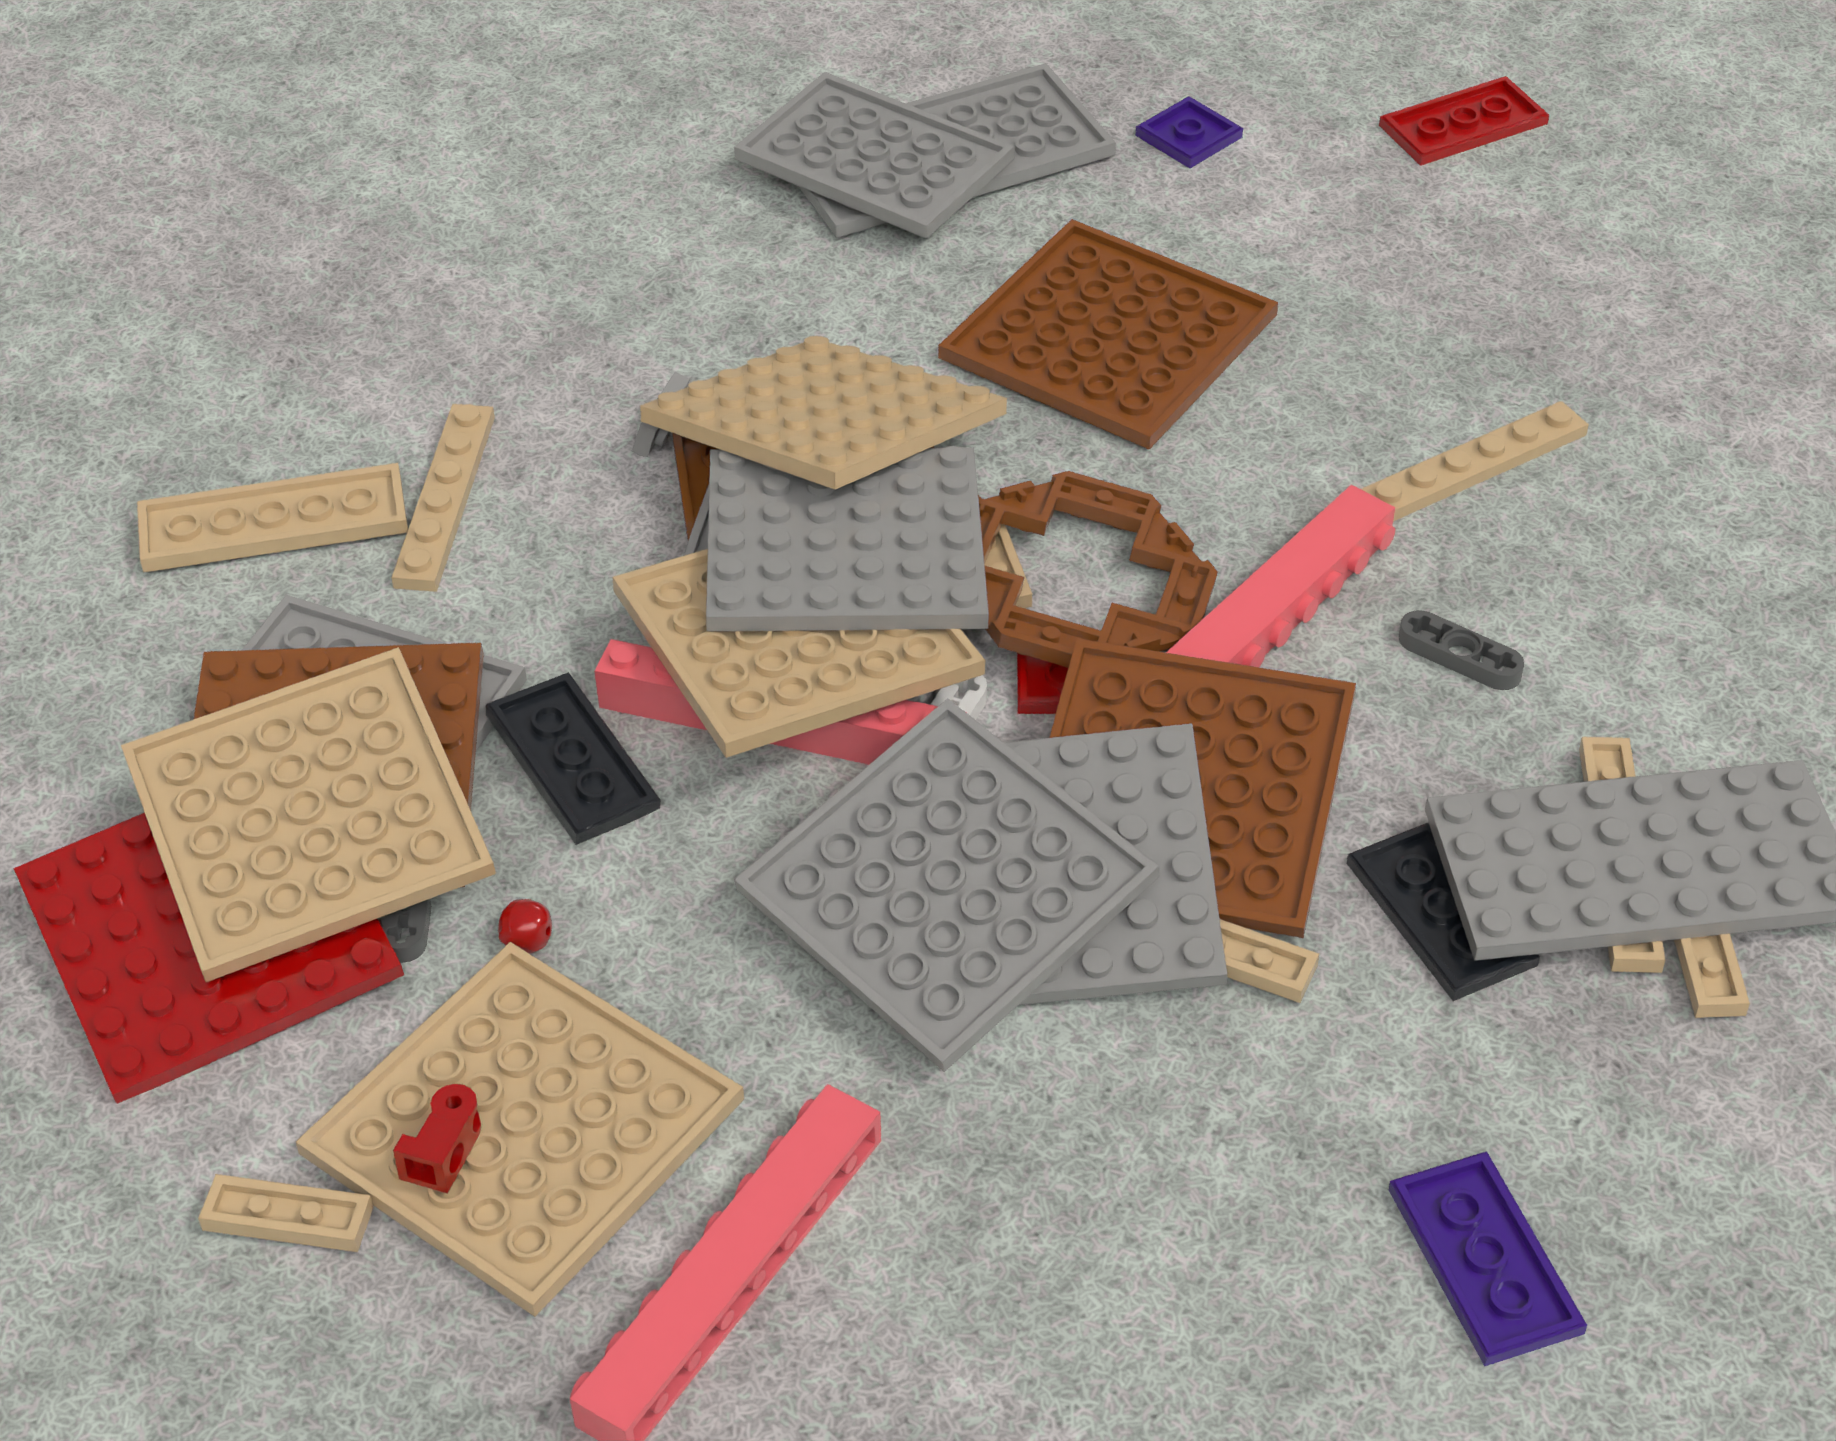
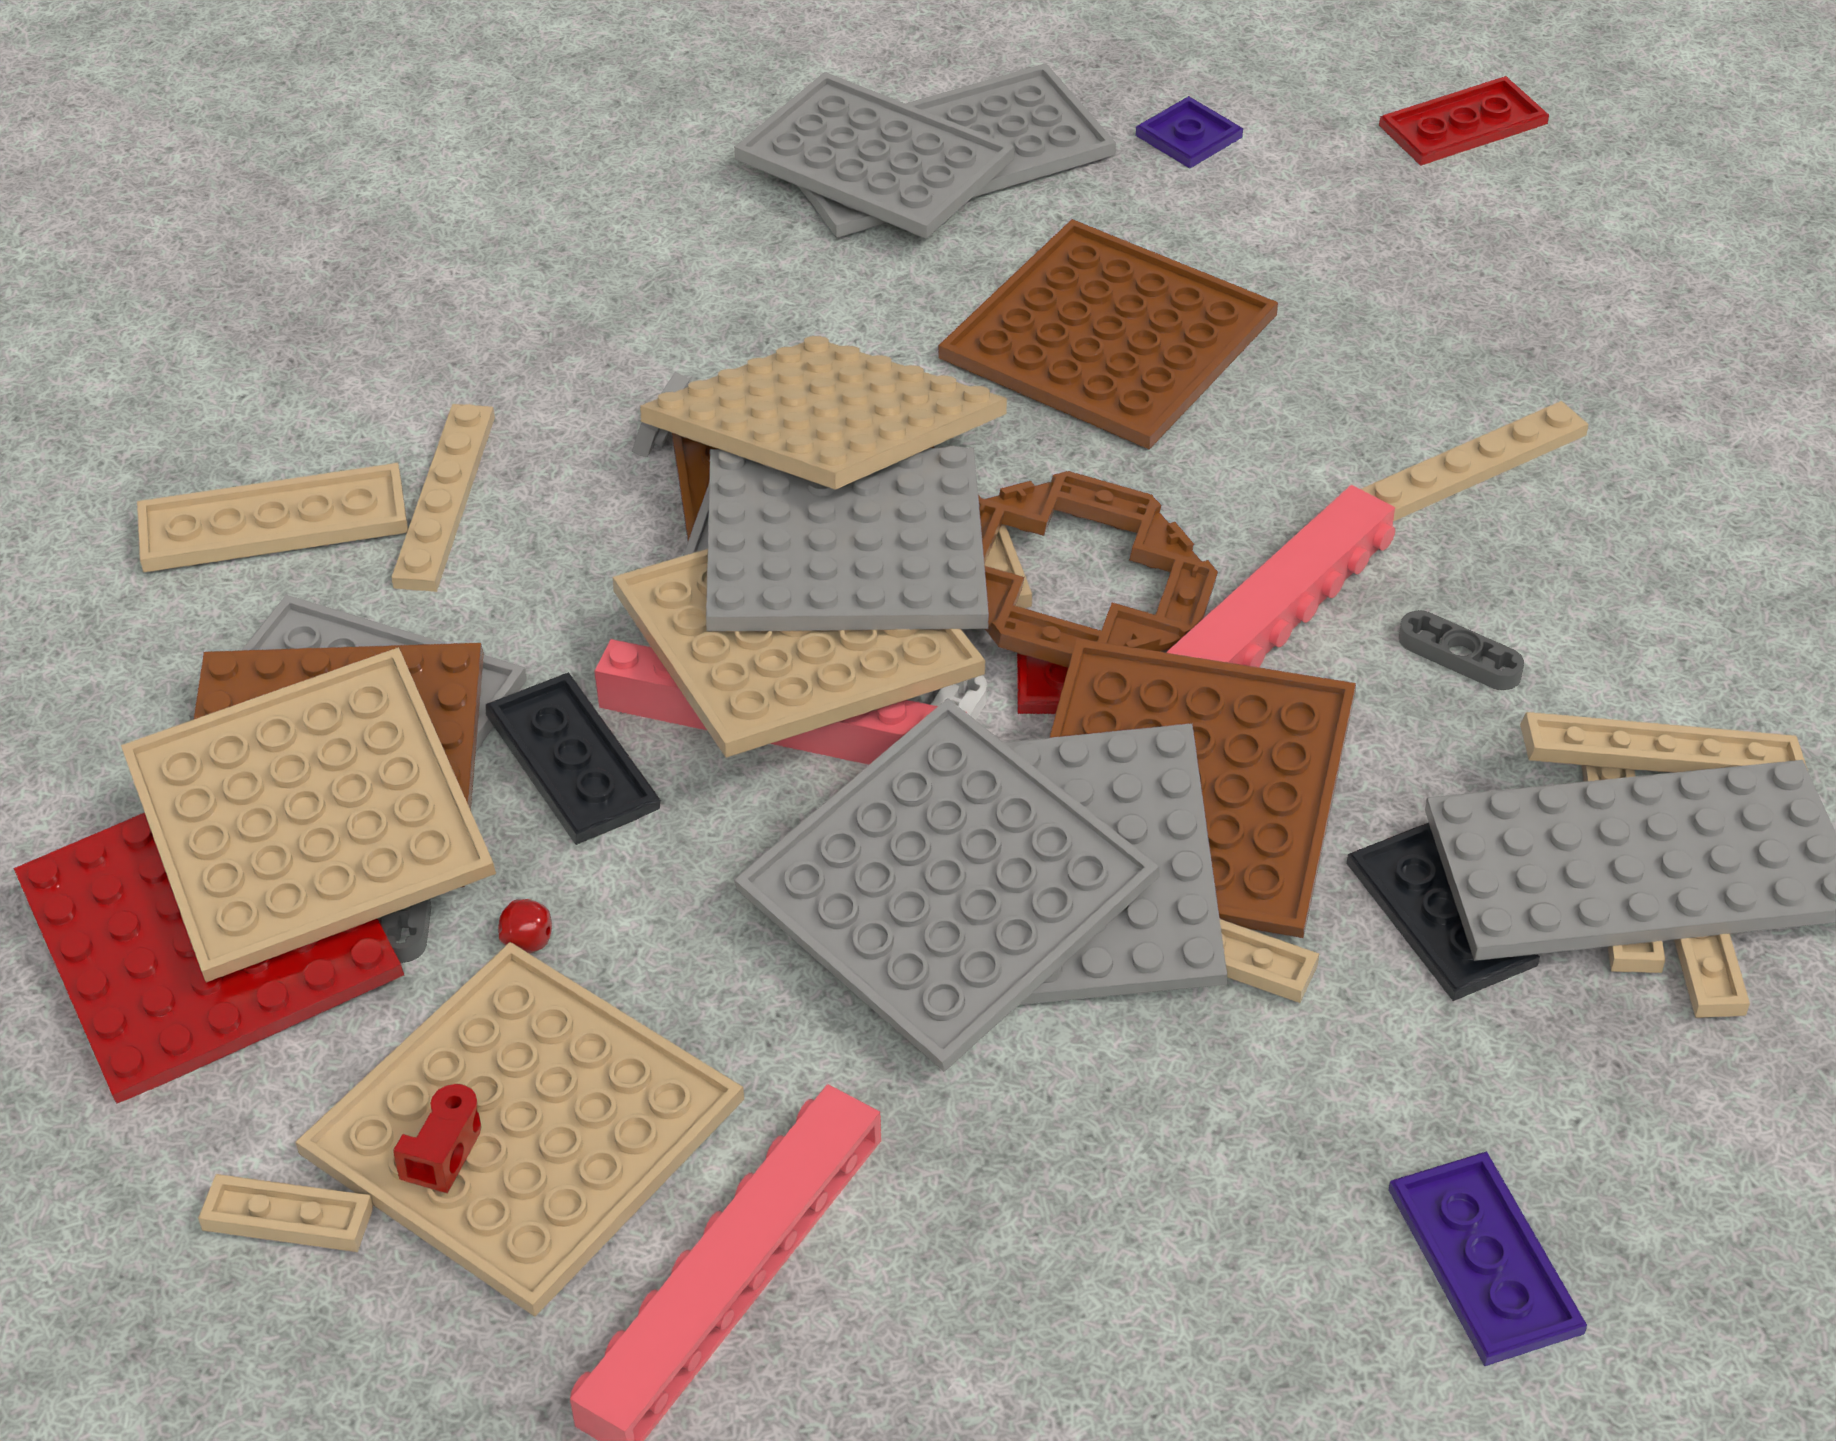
none -> tan plate [1520,712,1808,773]

